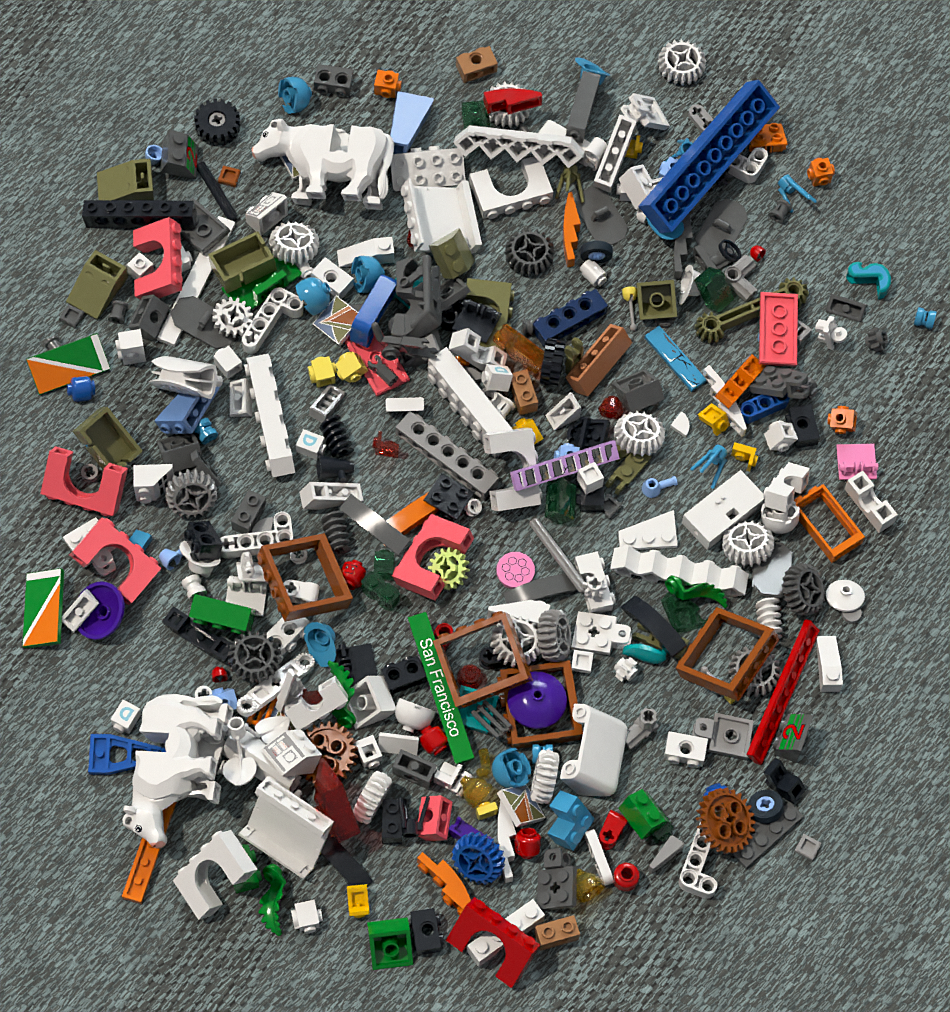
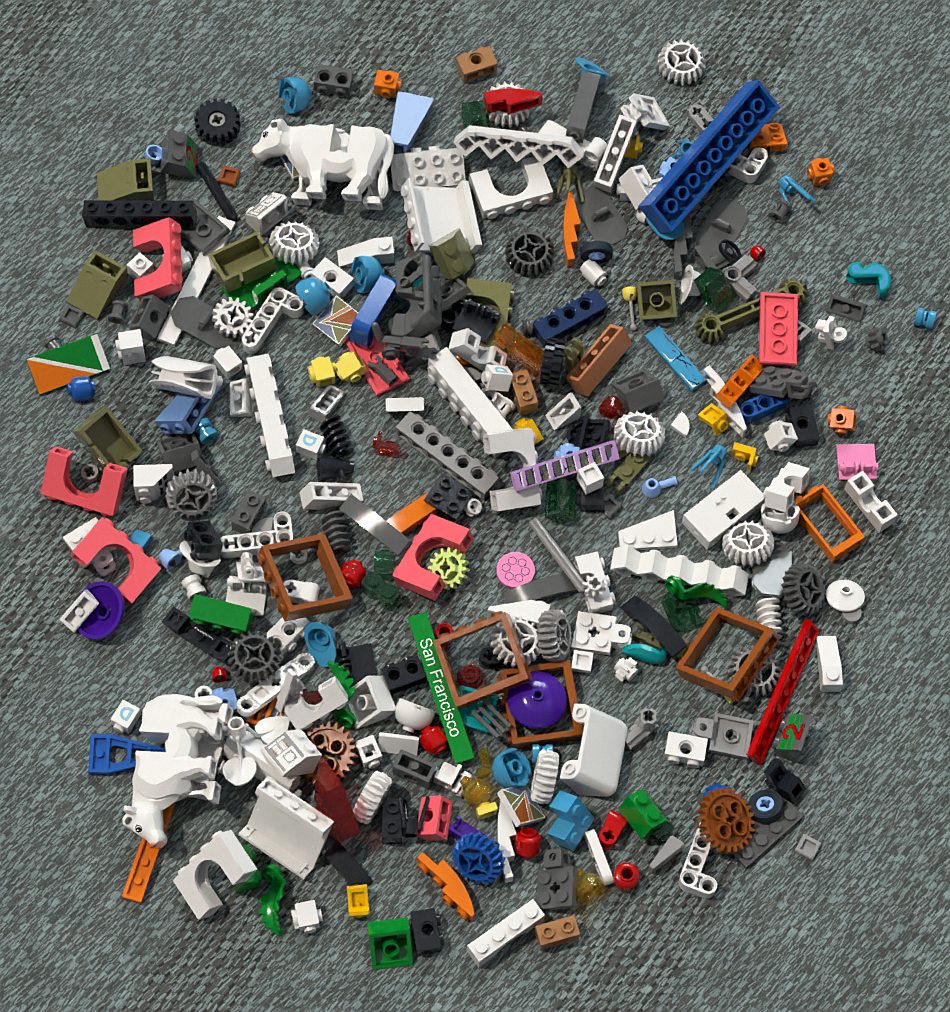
tile [22,568,64,648] -> none
red arch [446,897,540,988] -> none

